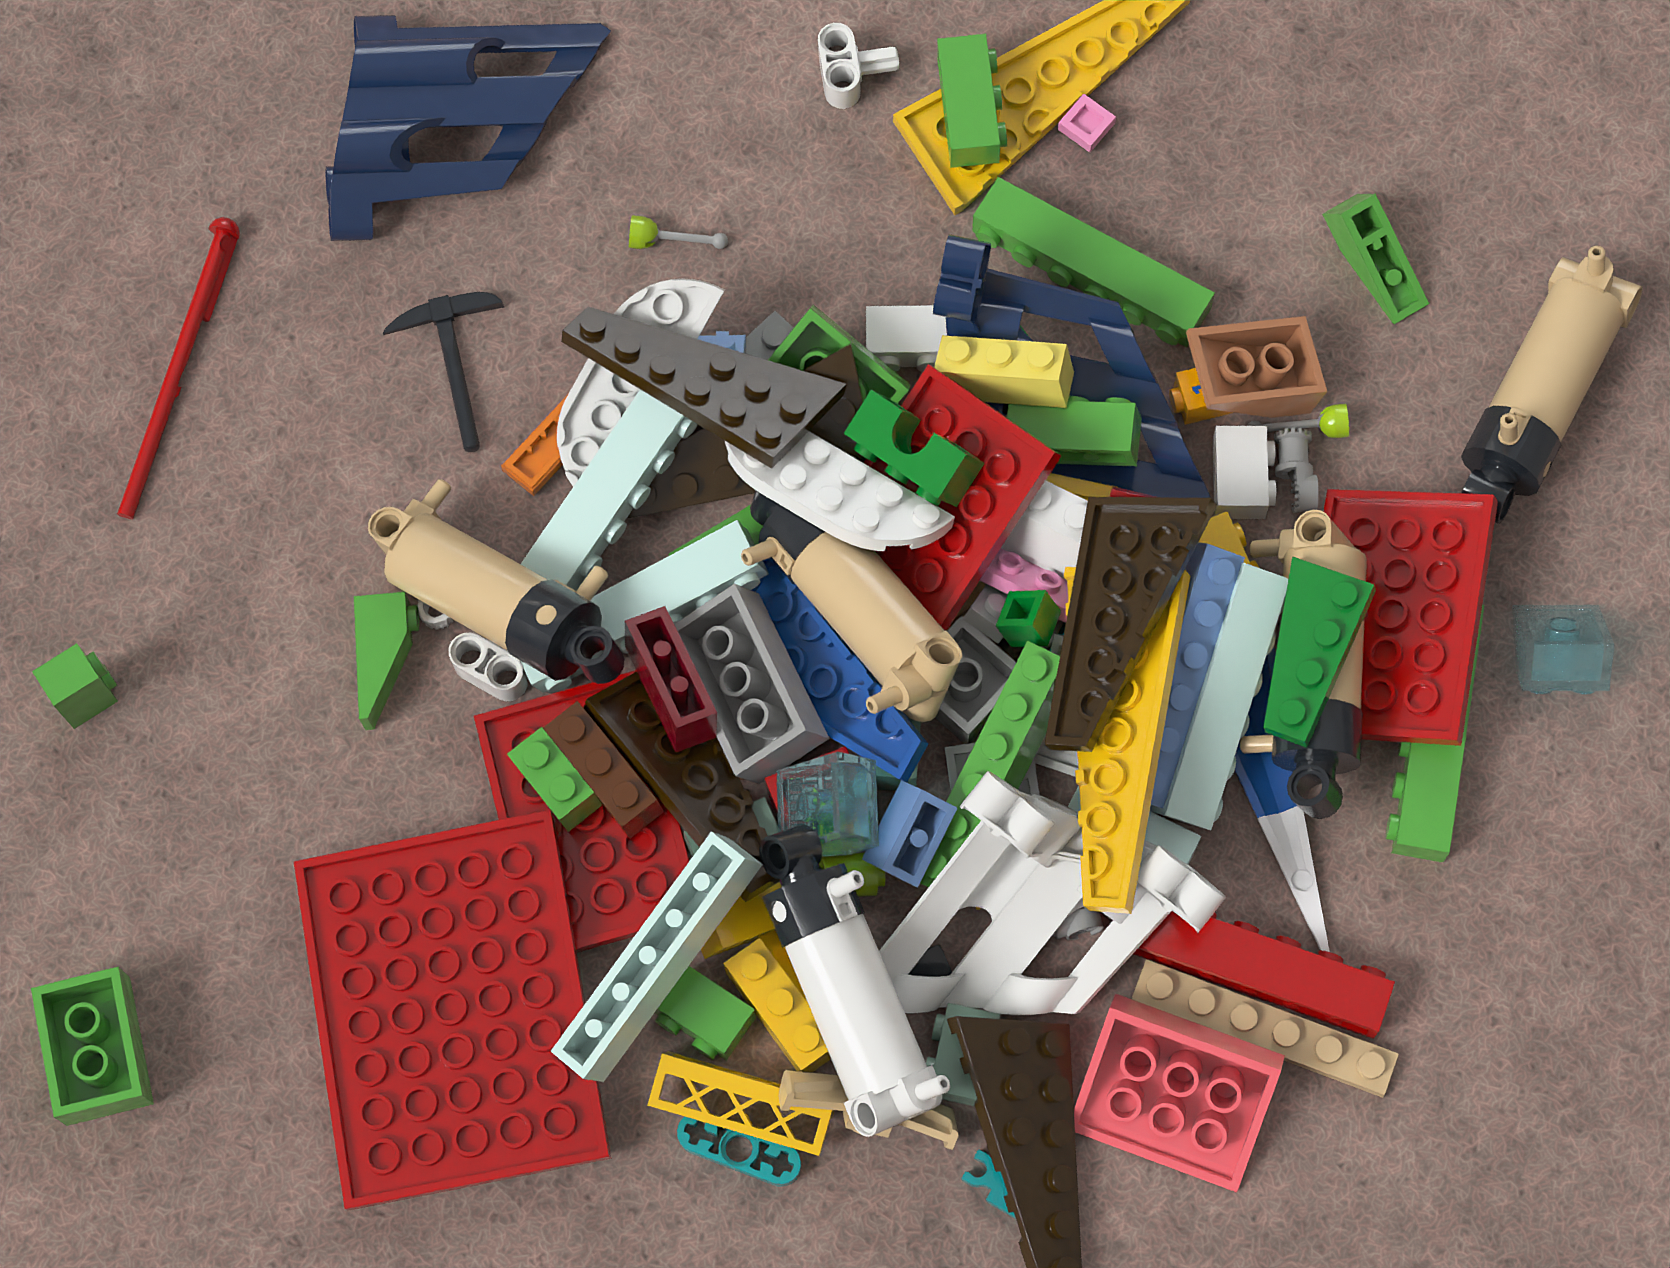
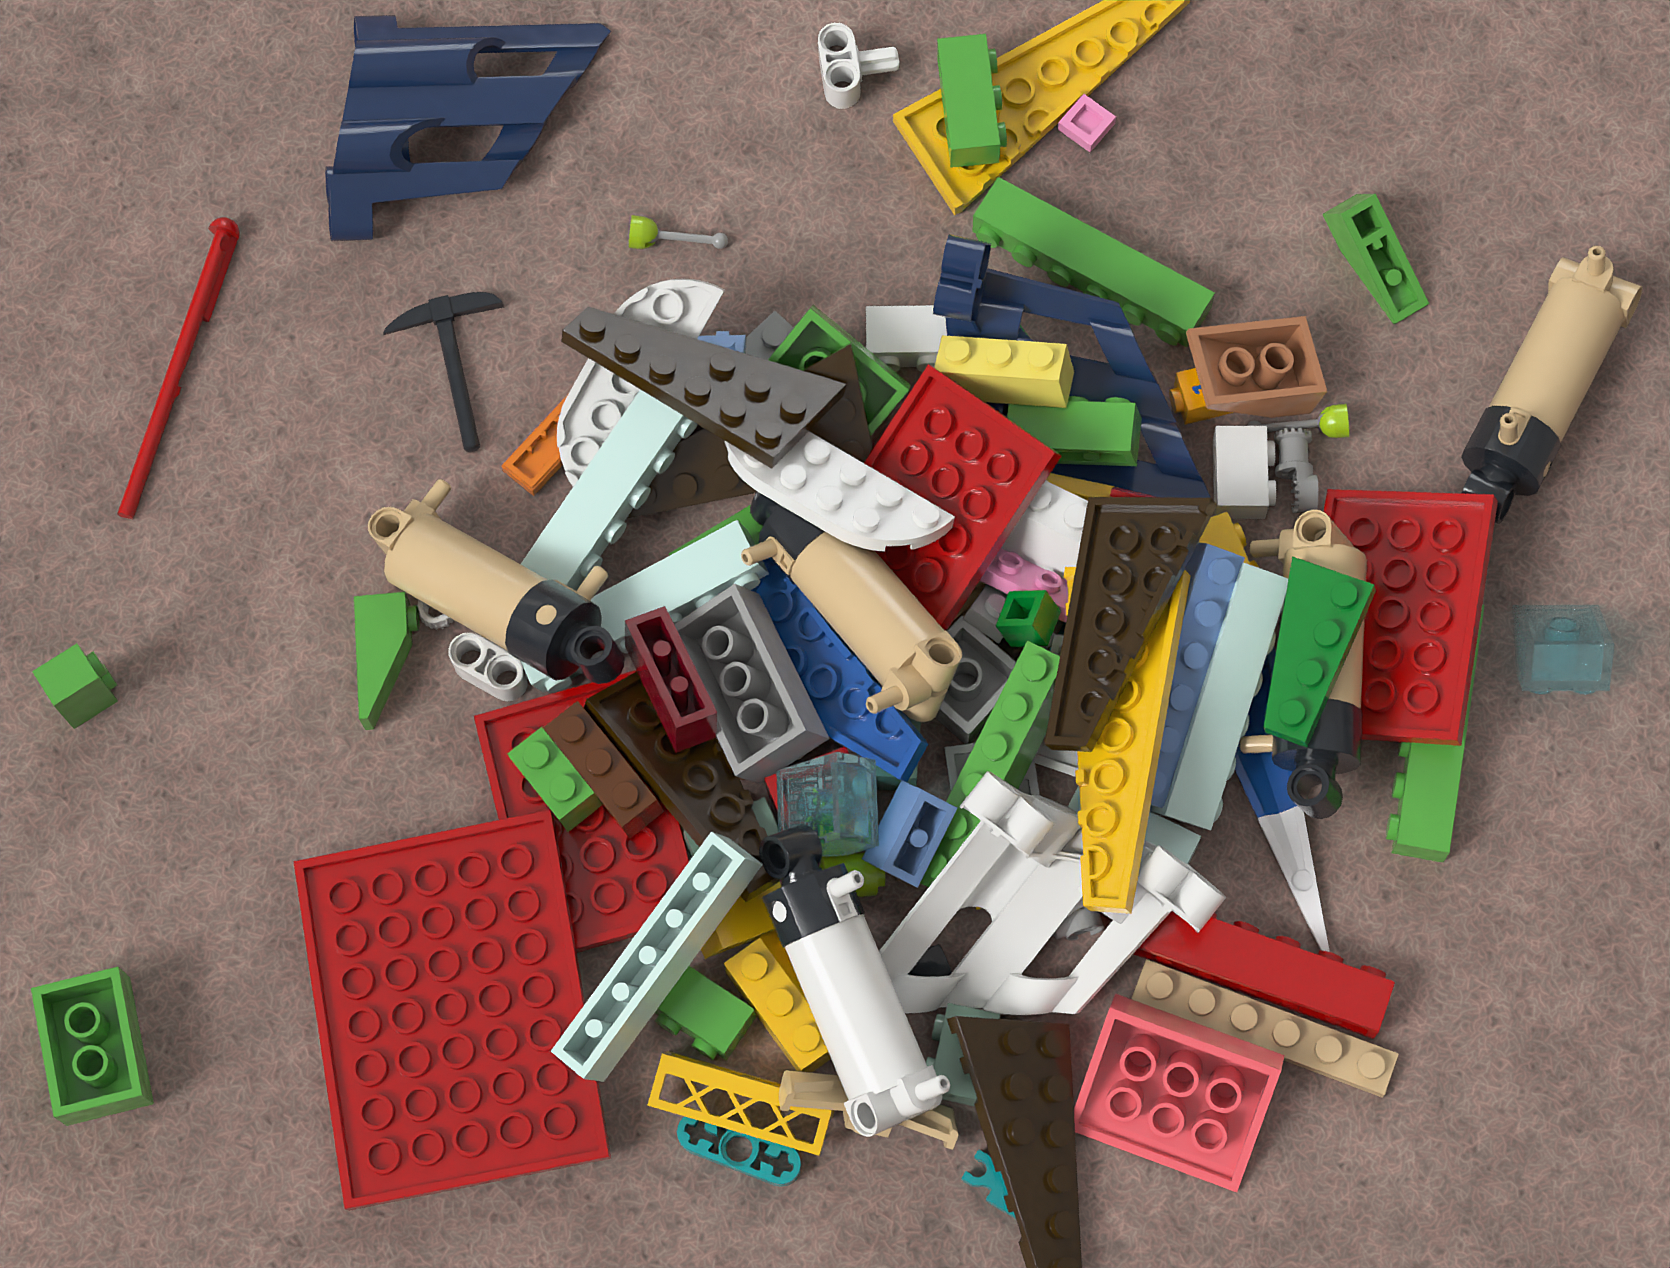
green arch [844,390,984,507] -> none

